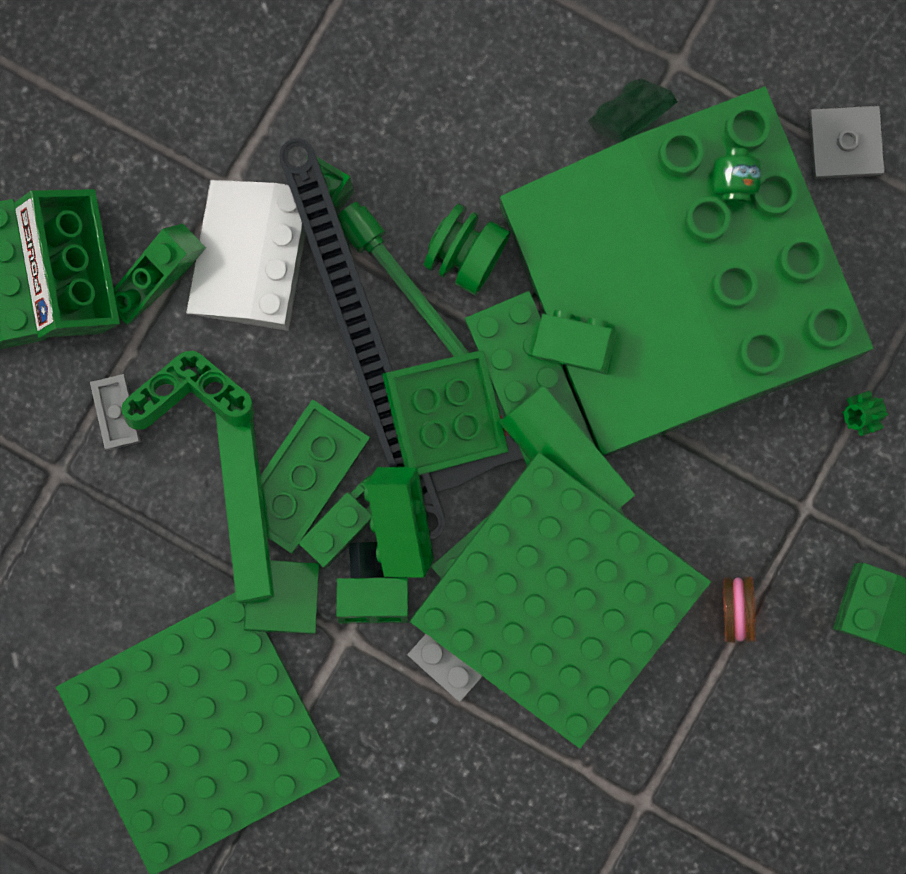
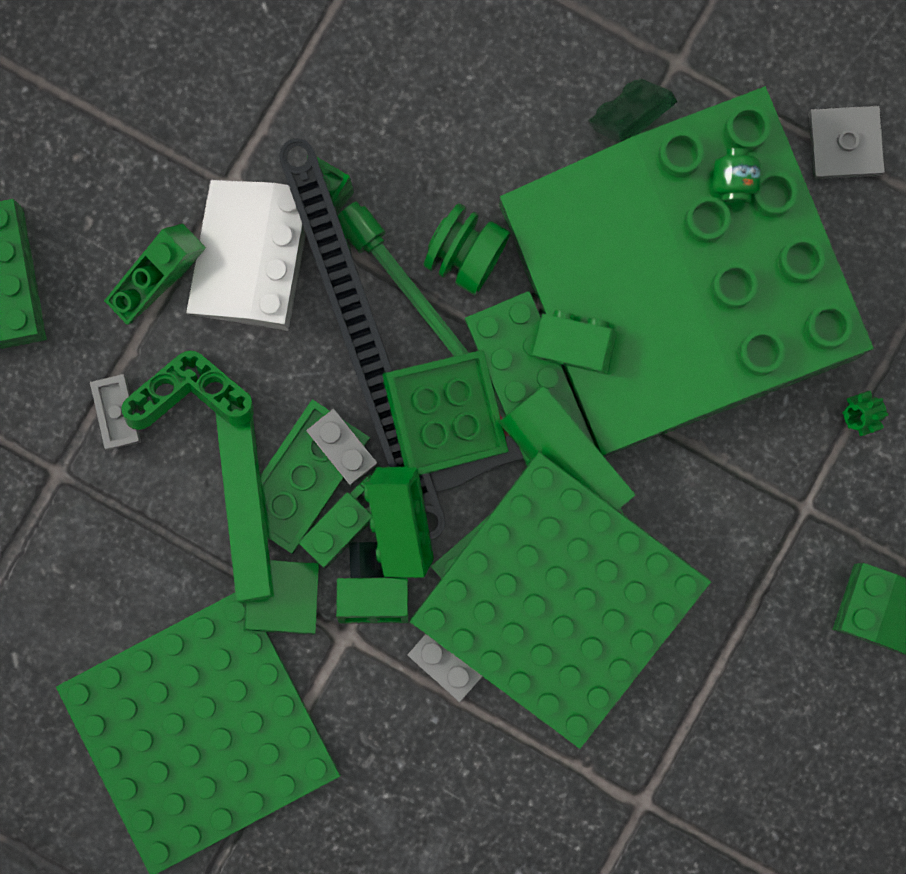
green brick [14,189,120,338] -> none
clear orange head [723,576,756,643] -> none
none -> light grey plate [306,409,378,486]

